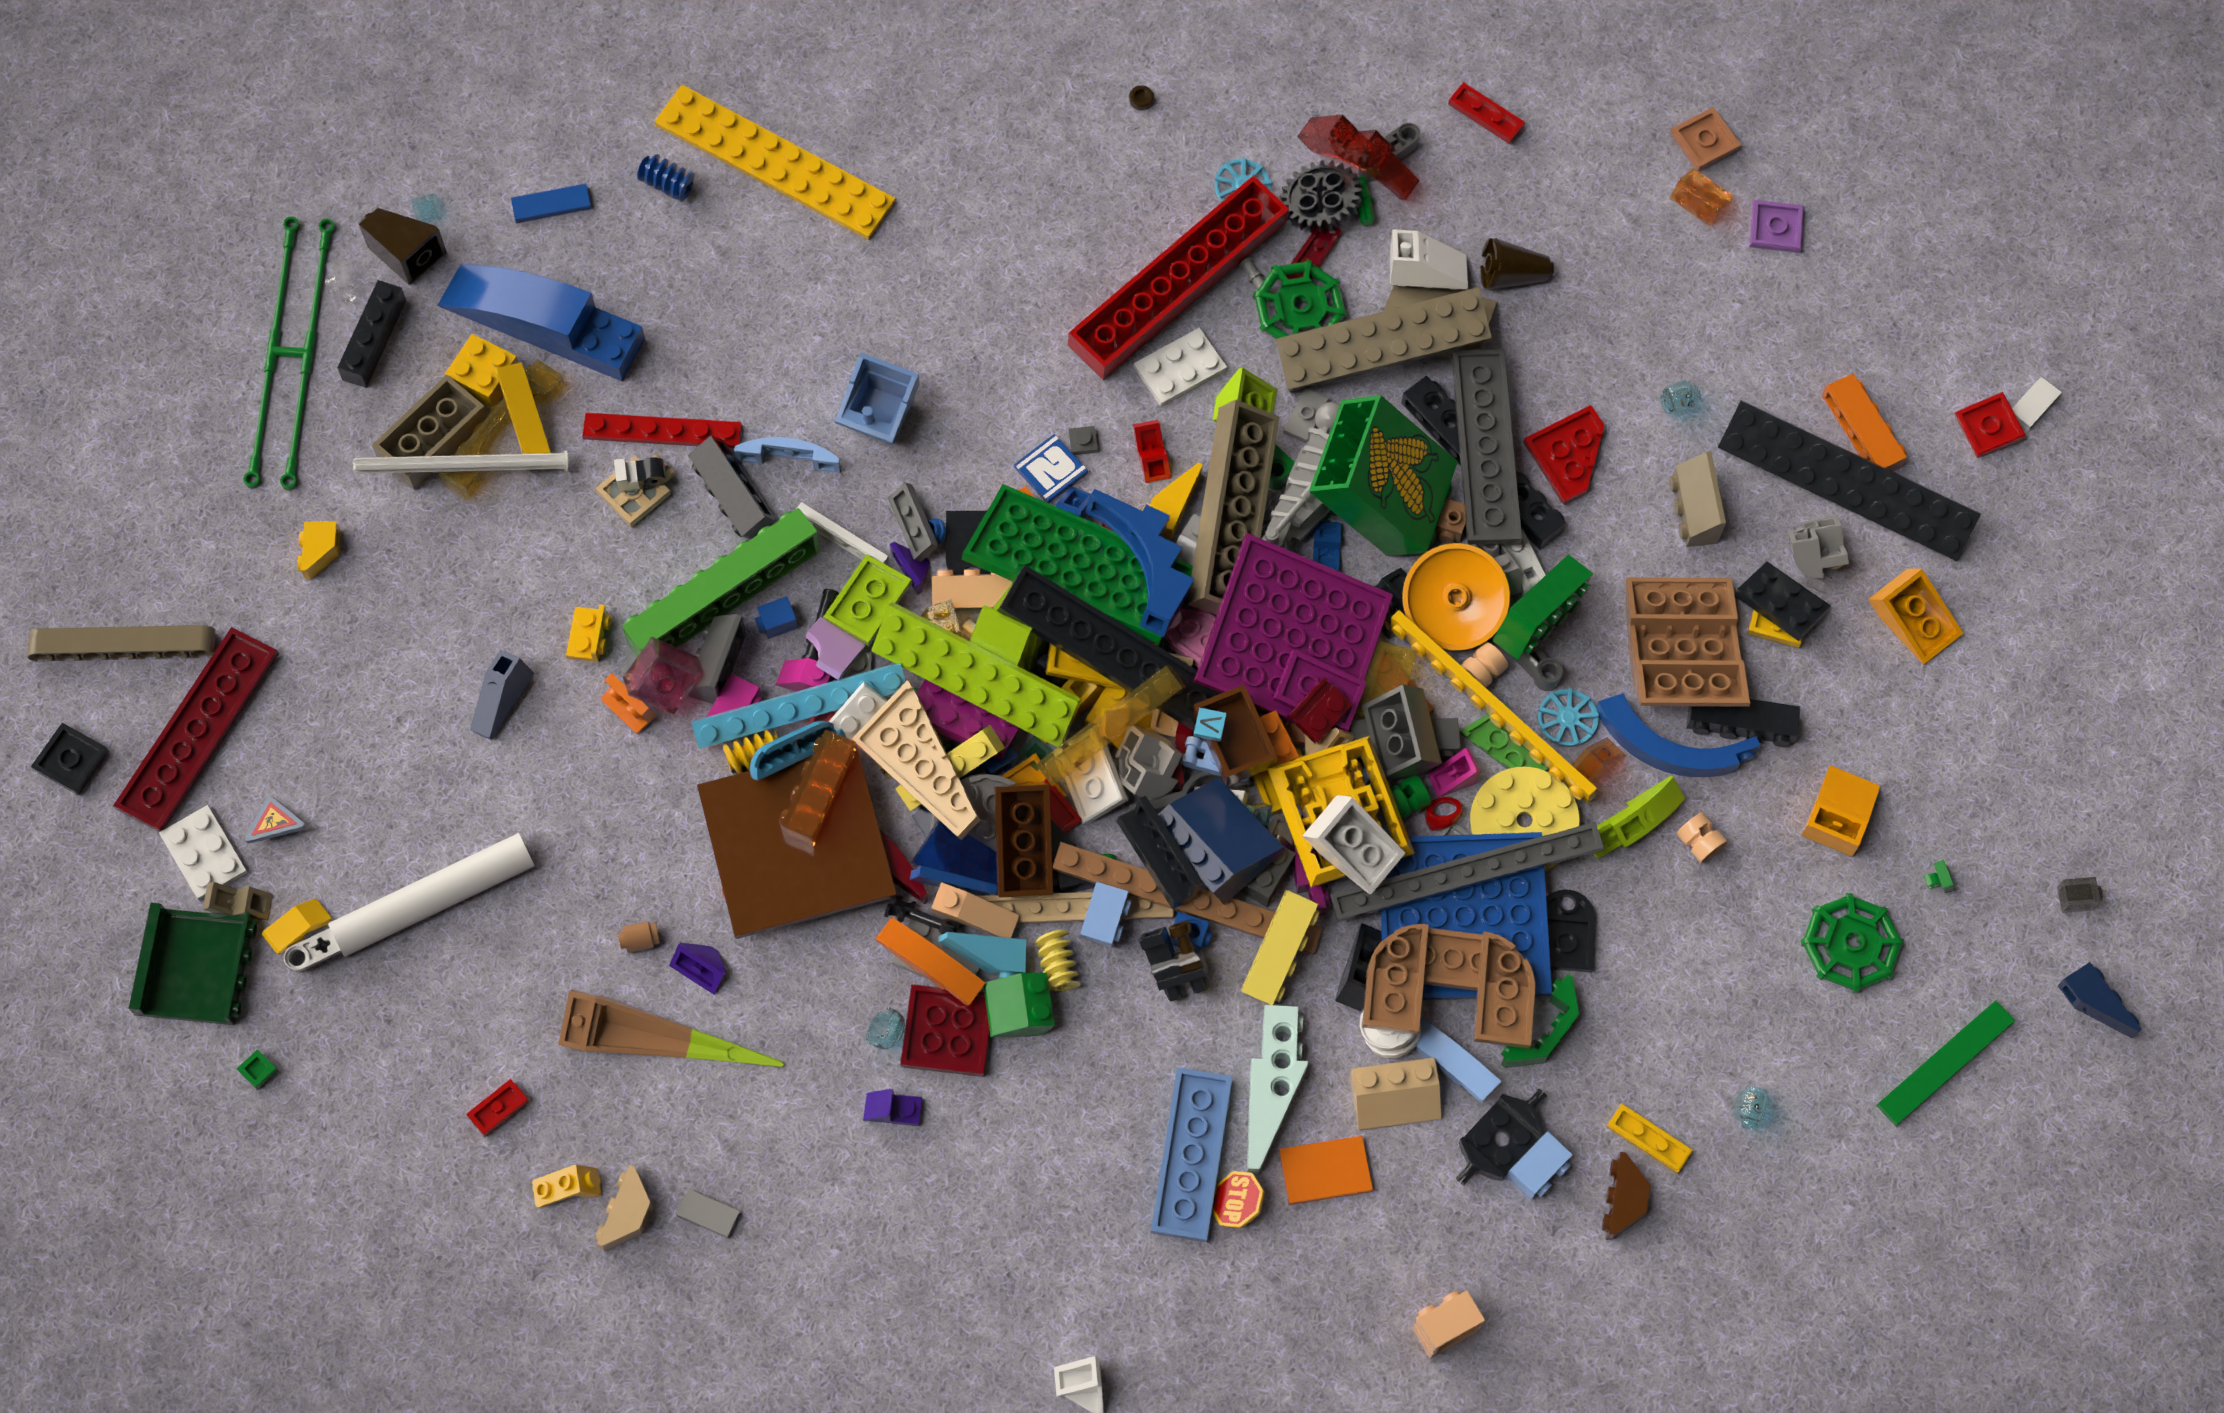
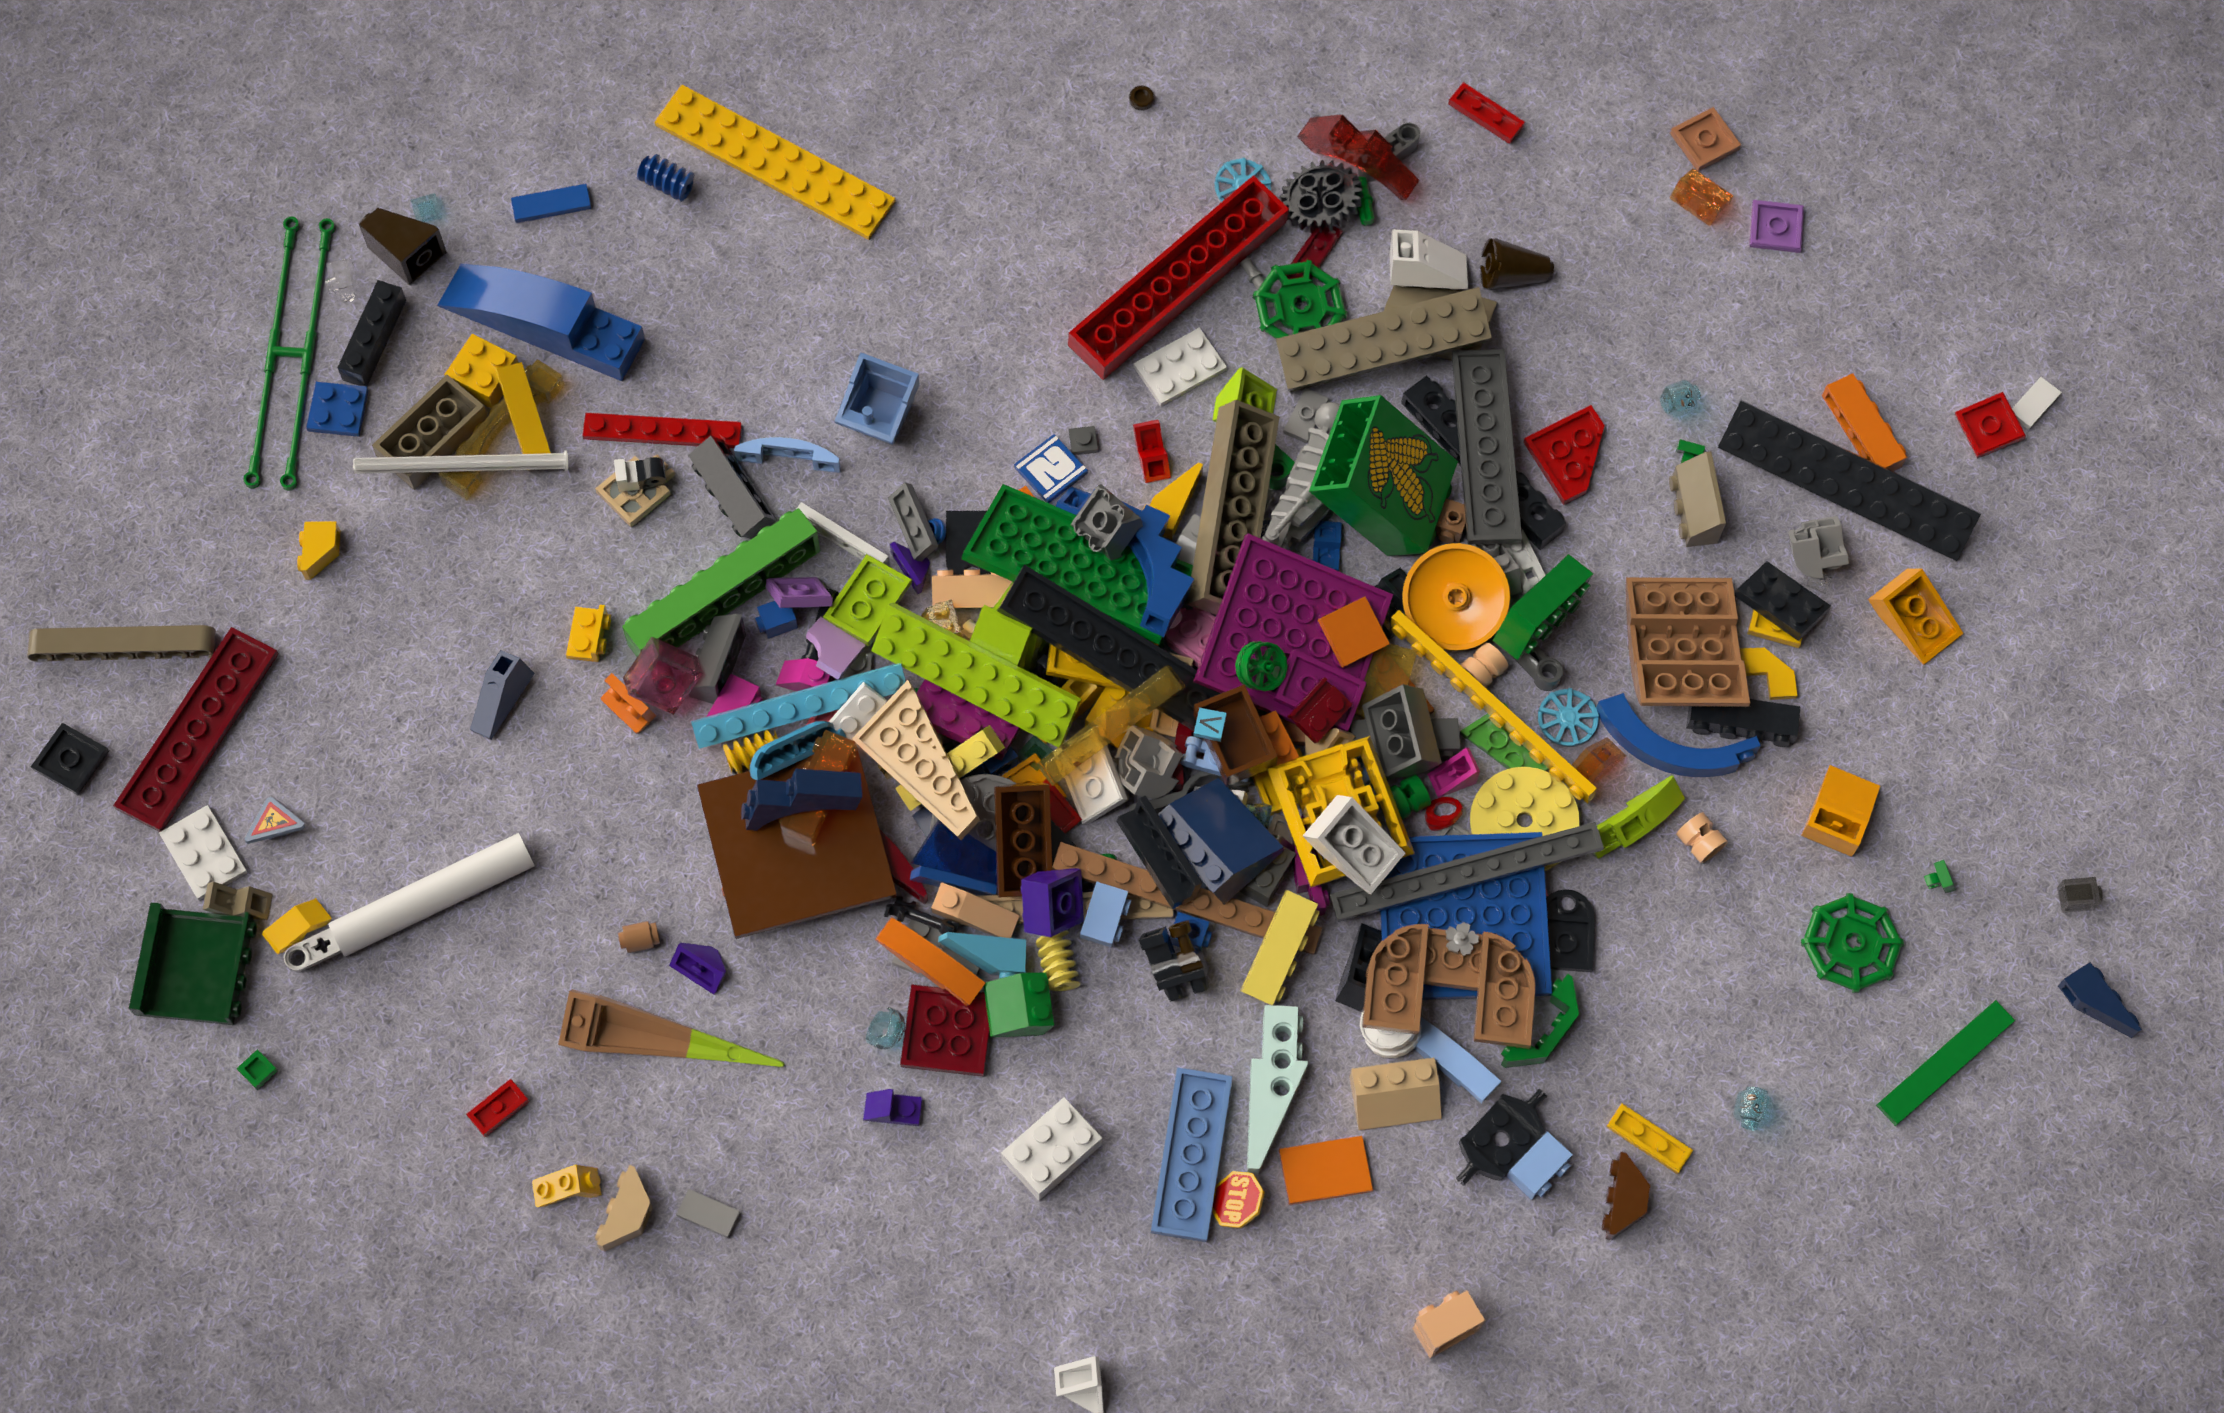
none -> blue plate [306,381,369,437]
none -> dark blue arch [741,769,862,831]
none -> medium lavender tile [766,577,833,608]
none -> white brick [1001,1097,1102,1201]
none -> dark purple slope [1021,868,1084,937]
none -> dark grey slope [1071,484,1143,561]
none -> green wheel [1235,641,1287,691]
none -> orange tile [1318,596,1390,668]
none -> light grey plant [1445,922,1479,956]
none -> green tile [1676,439,1705,464]
none -> yellow tile [1740,647,1797,700]

